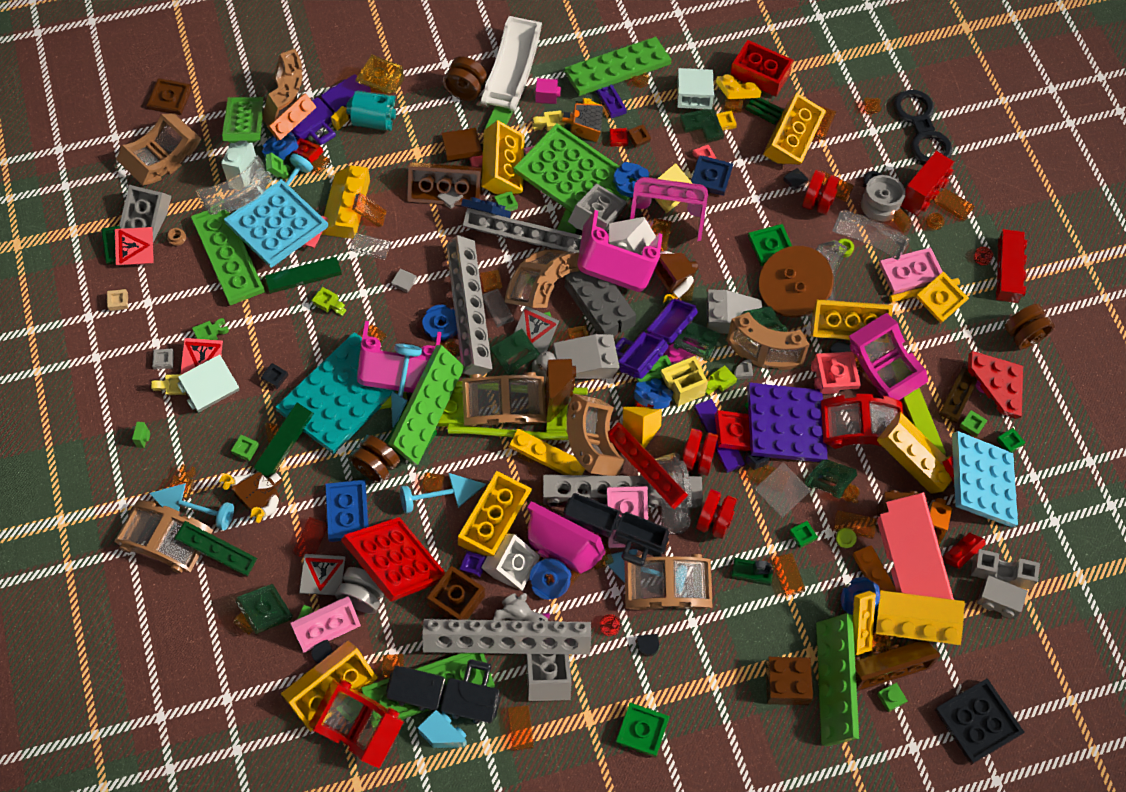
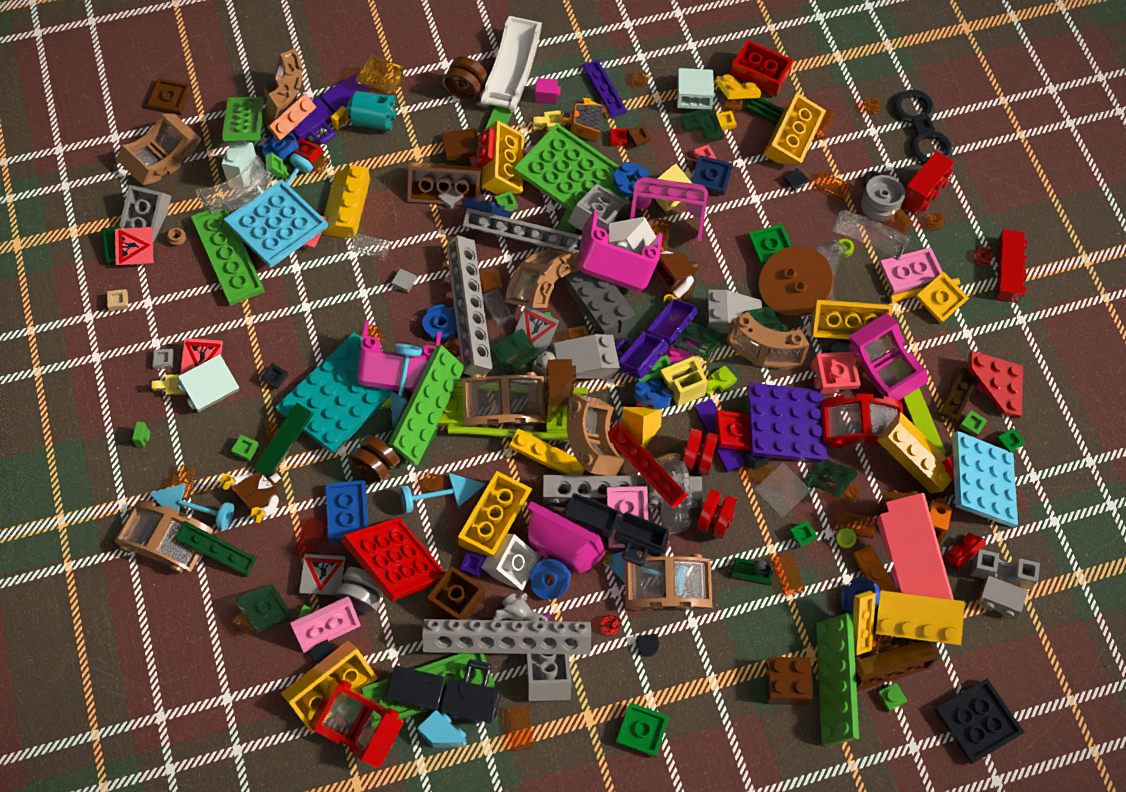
bright green plate [192,318,229,340] -> none
dark green tile [265,256,342,294] -> none
lime plate [312,287,347,316] -> none
clear orange tile [352,193,387,227] -> none
clear orange tile [383,654,404,677] -> none
bright green plate [564,37,672,96] -> none
light grey tile [734,359,753,379] -> none
red wheel [802,170,840,215] -> none
clear orange tile [934,188,975,221] -> none
reddish brown wheel [1004,303,1055,350] -> none
none -> red plate [477,128,495,167]

